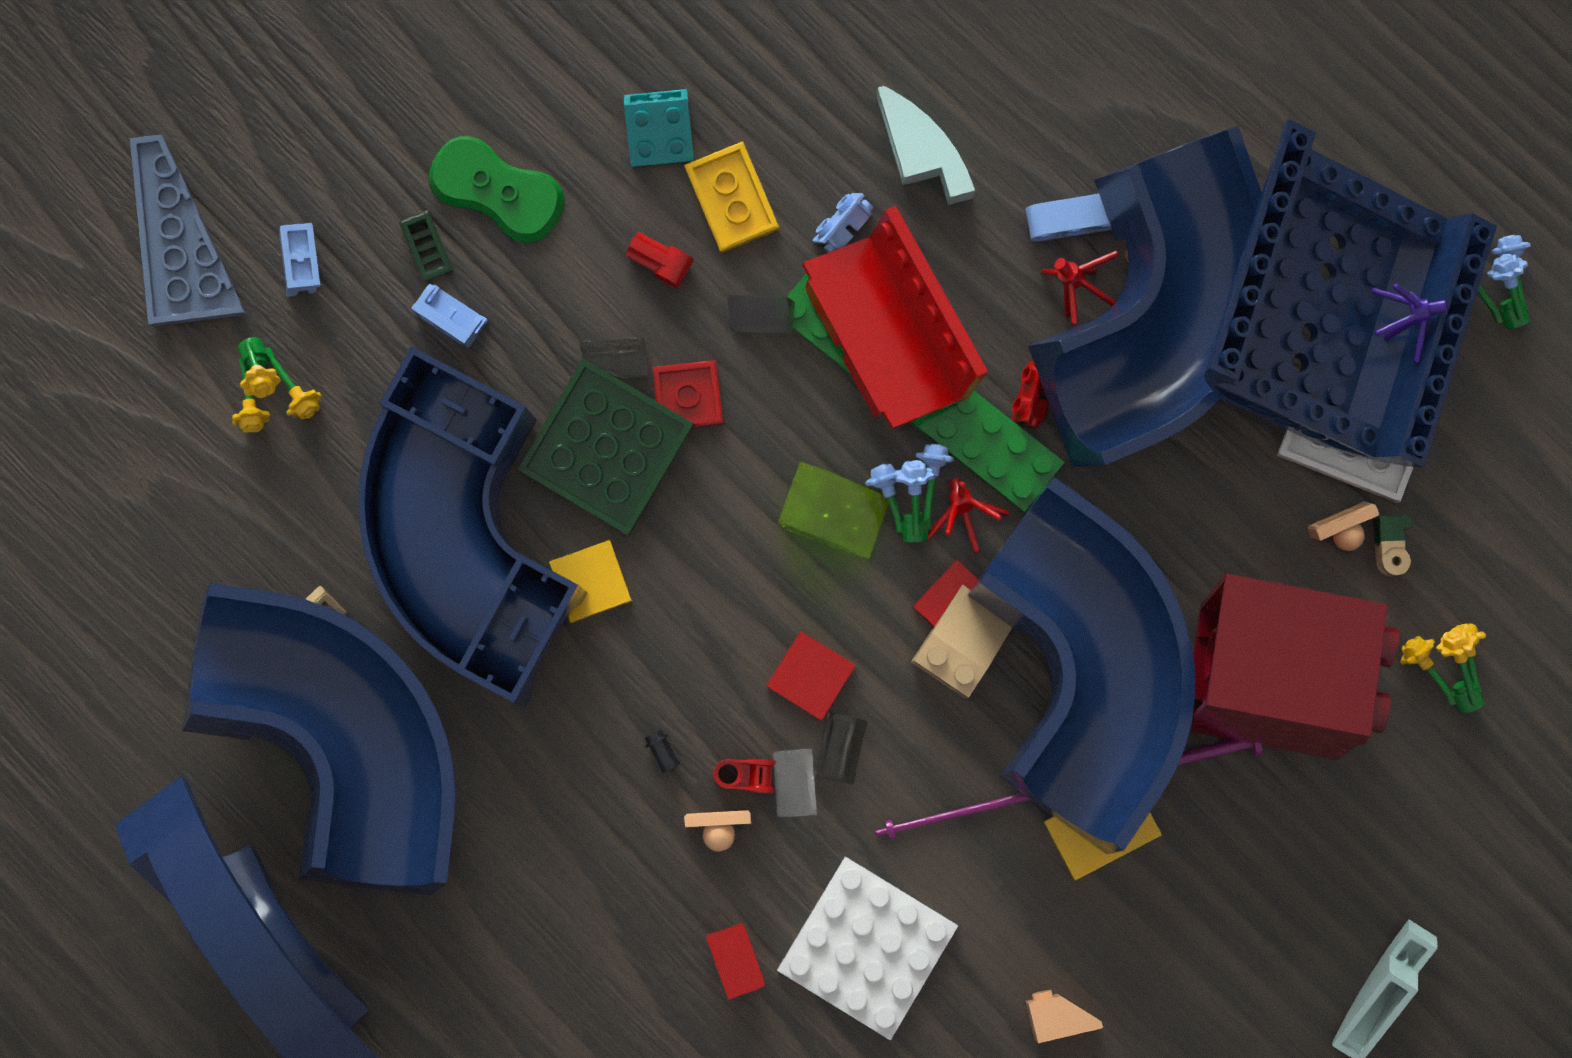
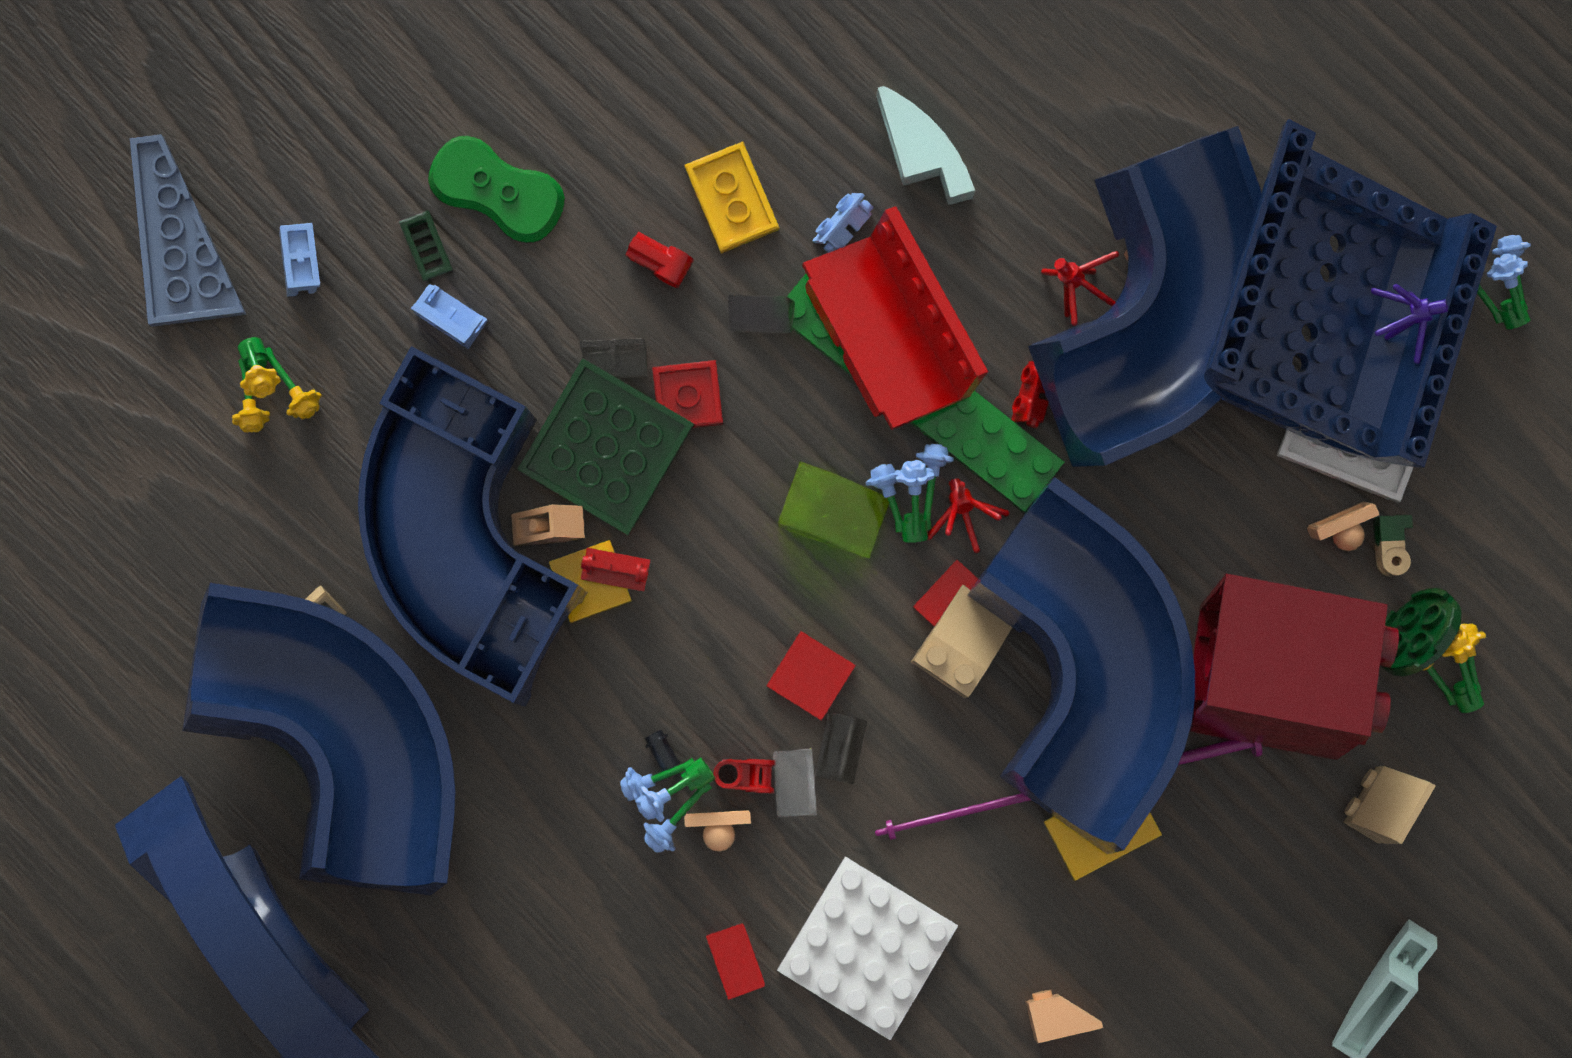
teal bracket [624,89,694,167] -> none
light blue beam [1025,194,1112,241] -> none
none -> light nougat slope [511,504,585,546]
none -> red hinge [581,548,651,592]
none -> plant [620,757,716,853]
none -> tan slope [1343,766,1436,844]
none -> dark green tile [1381,588,1462,676]

